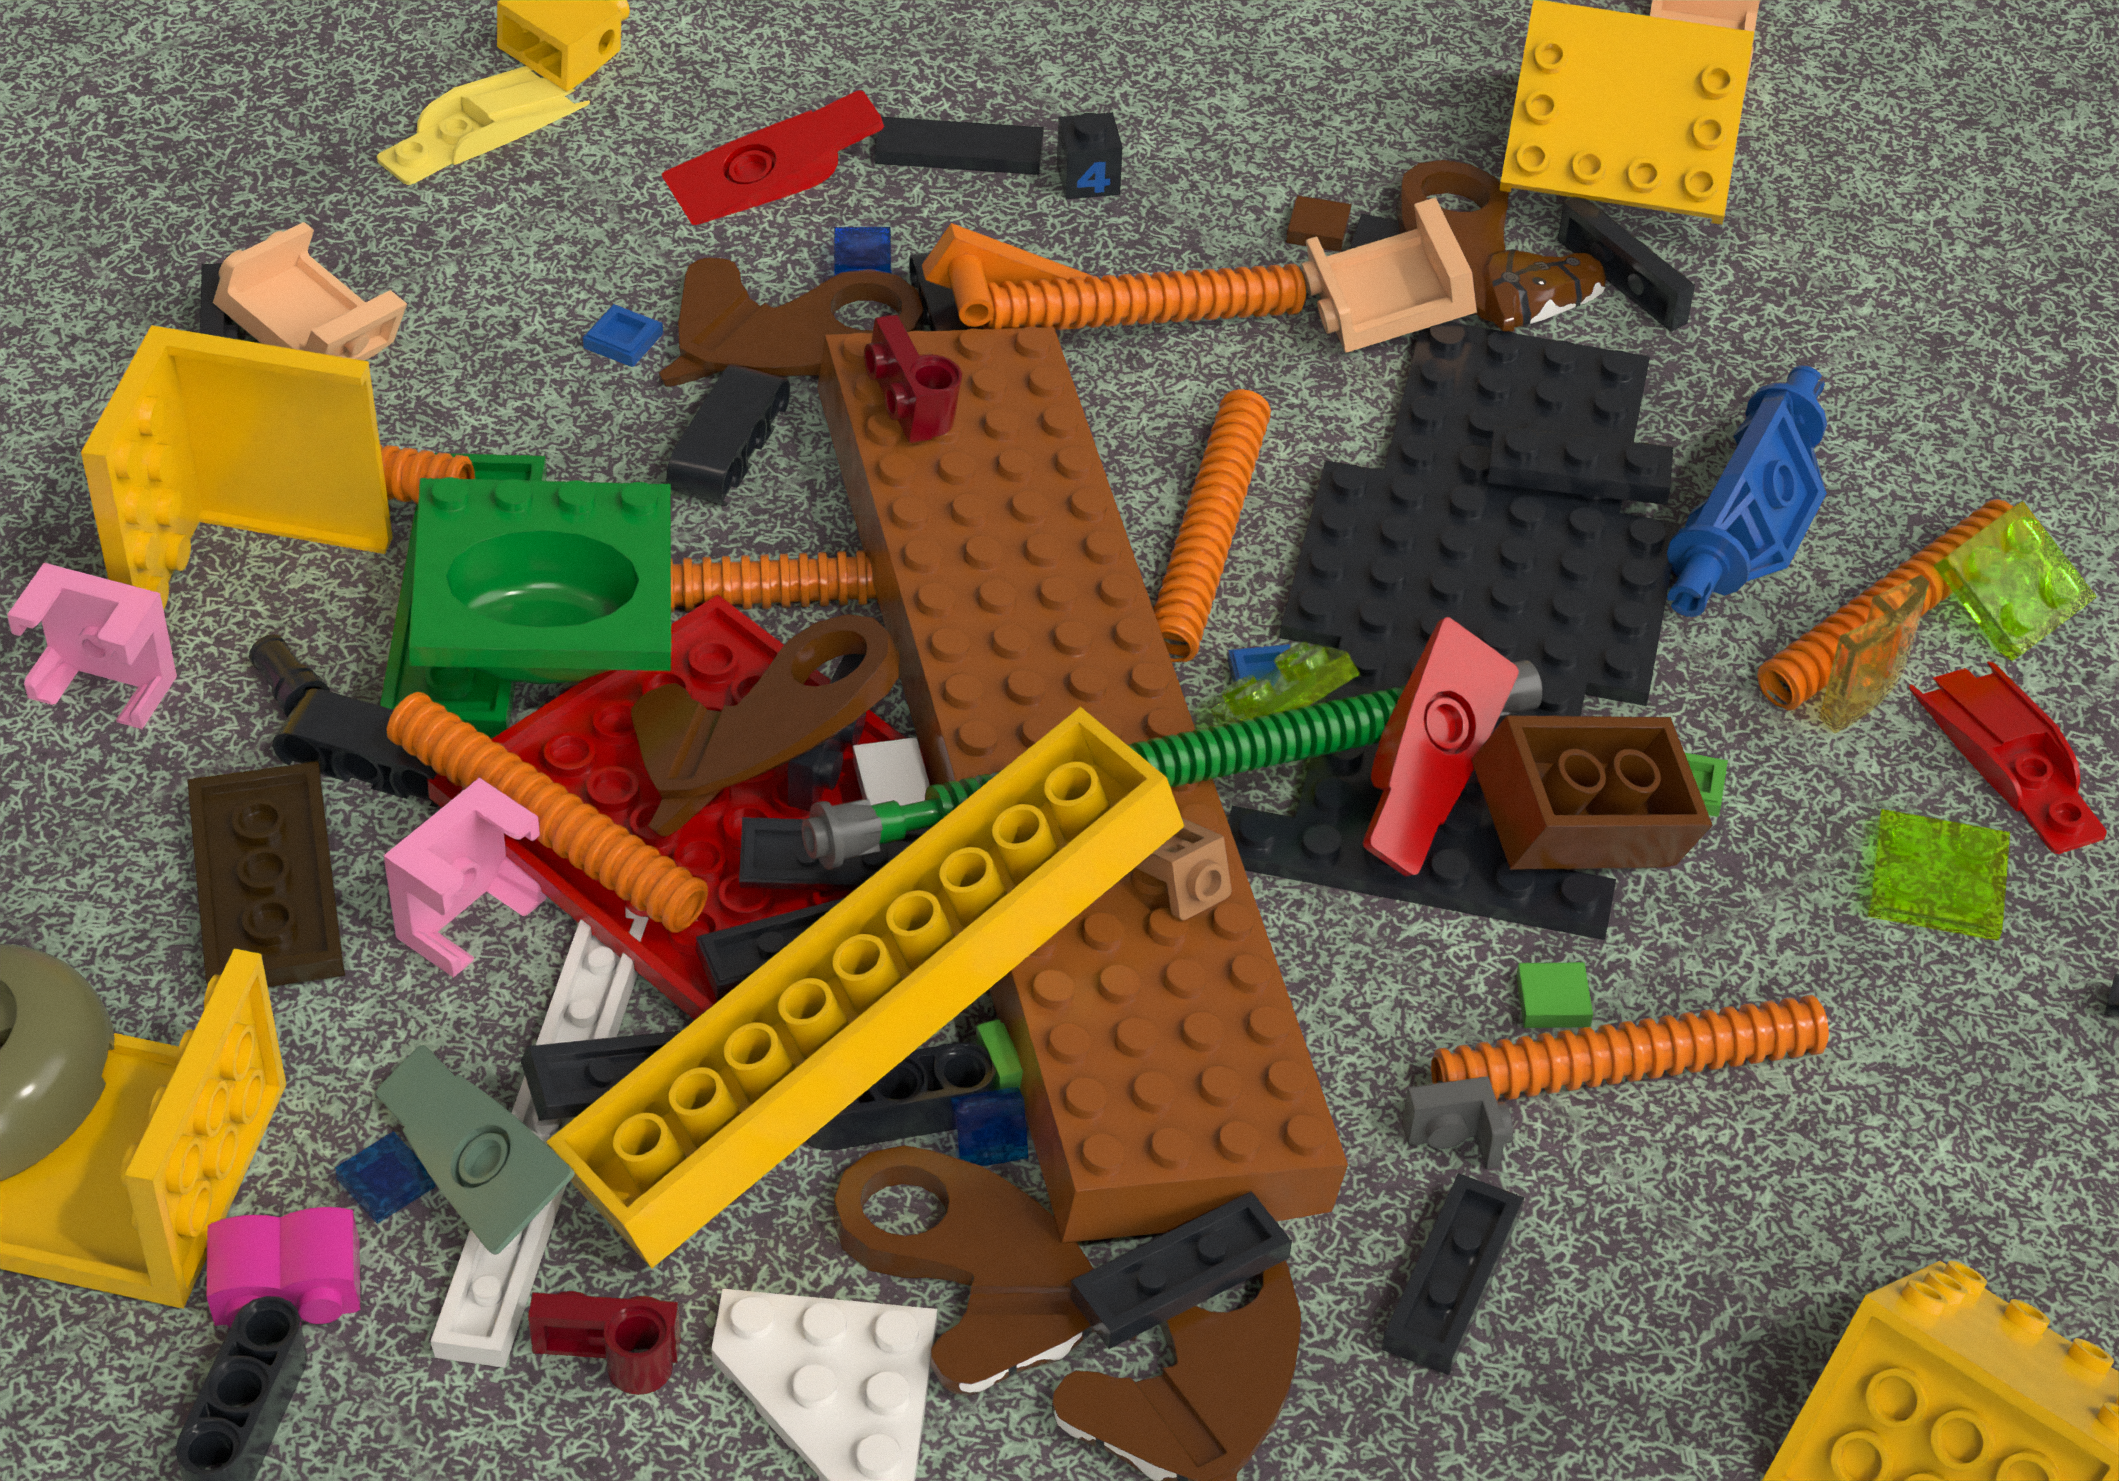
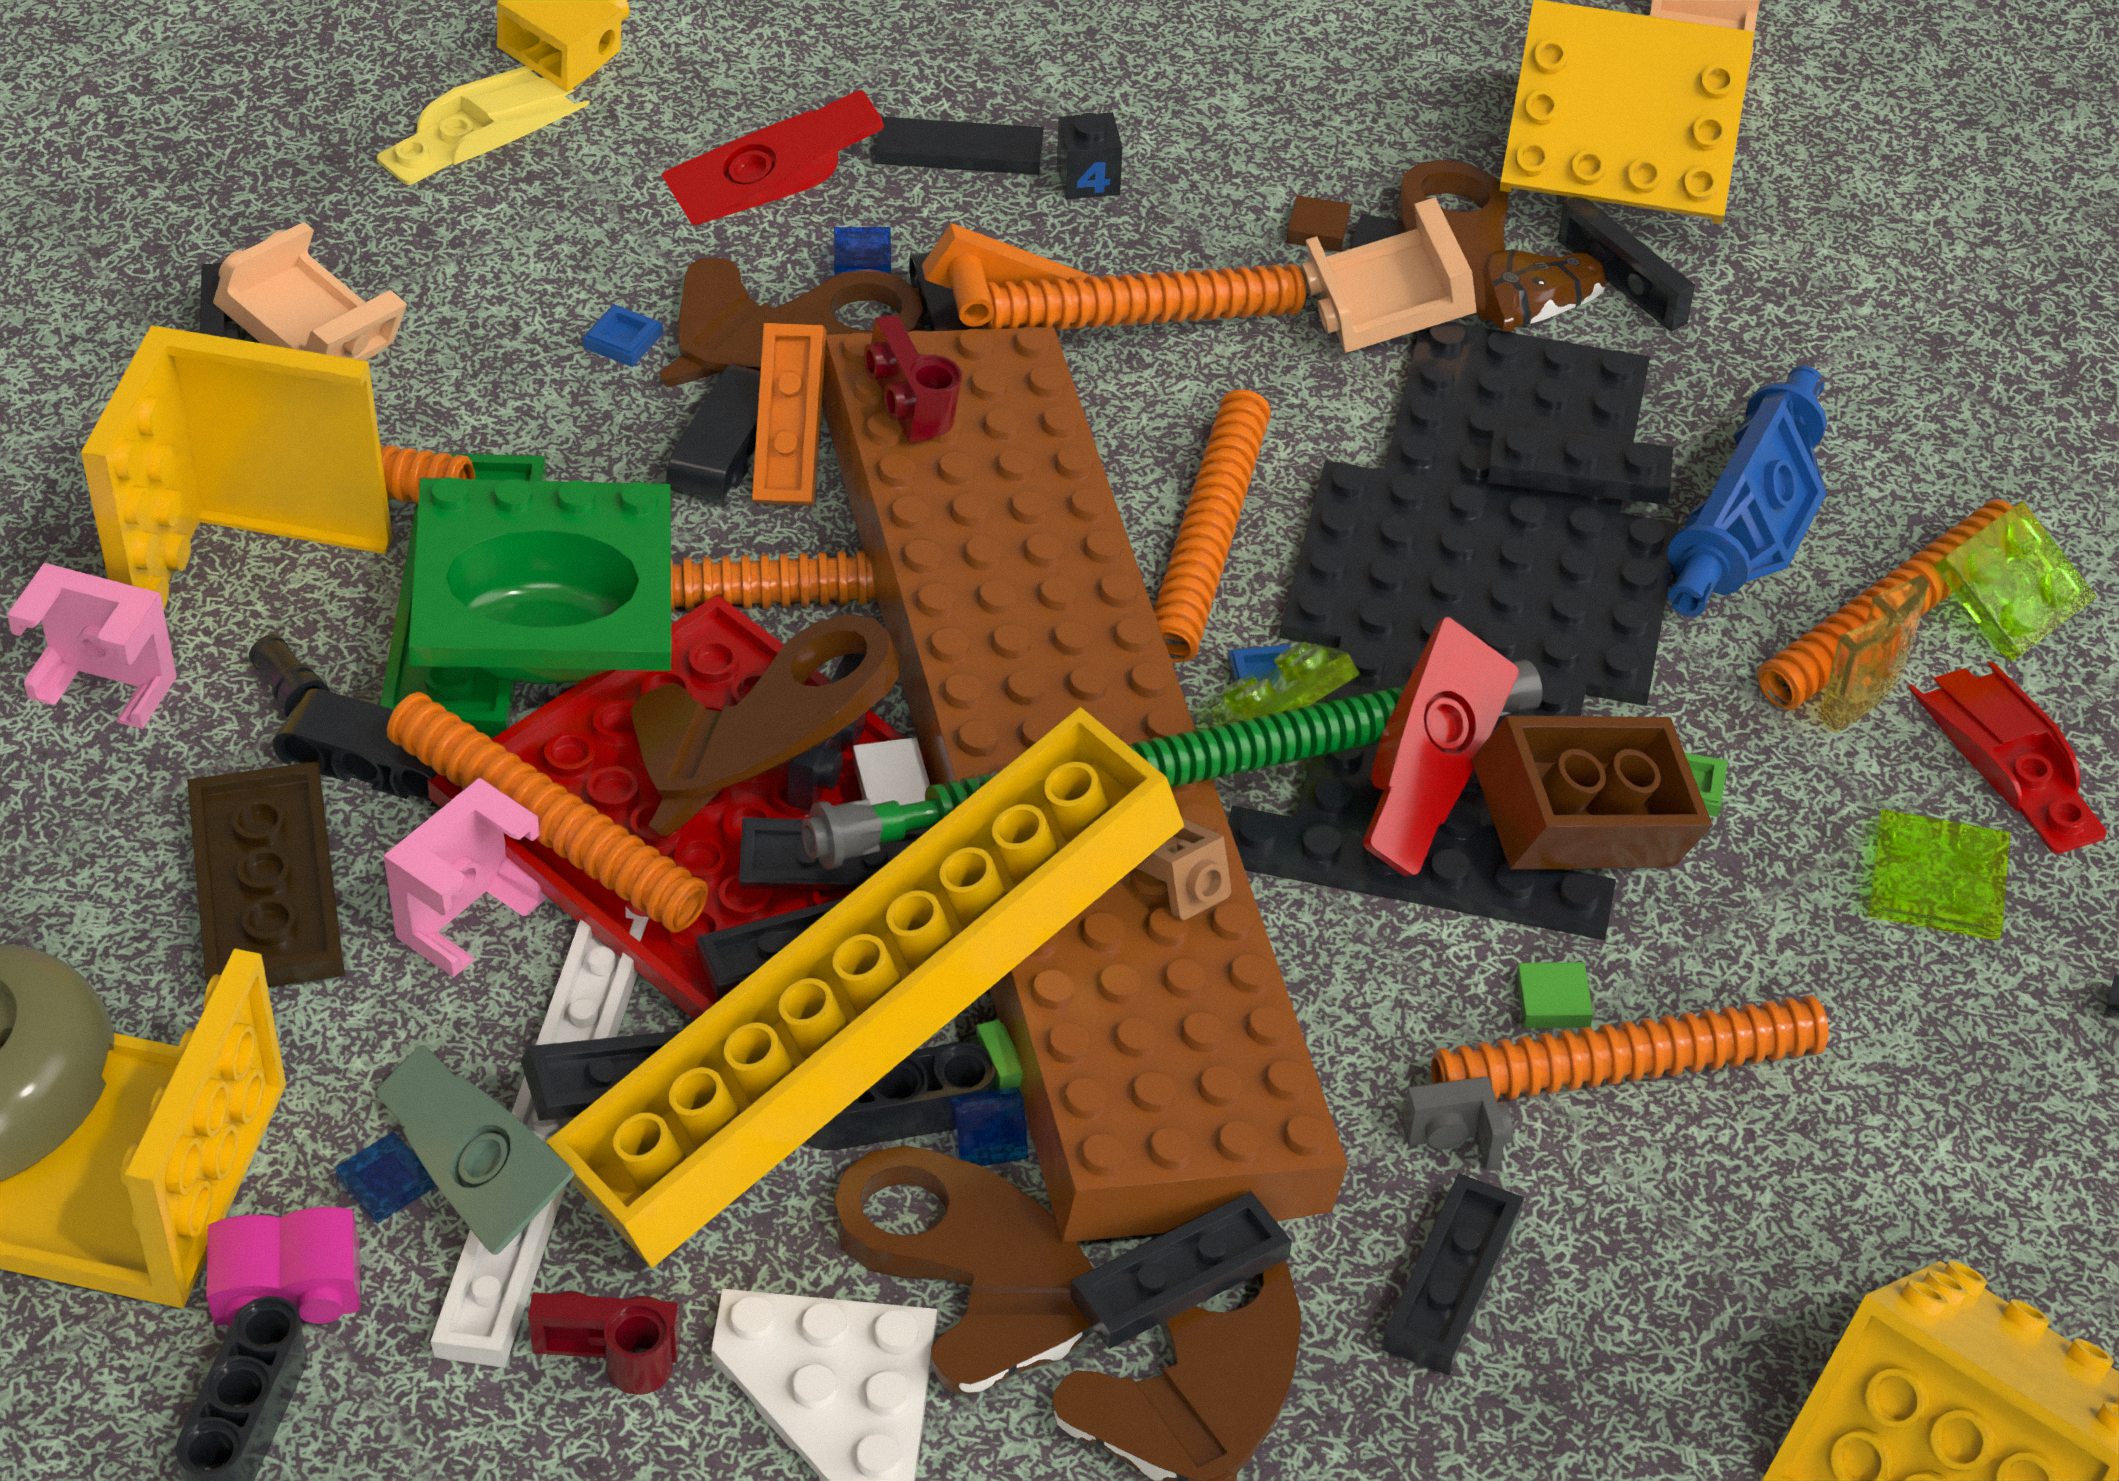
none -> orange piece [752,323,827,506]

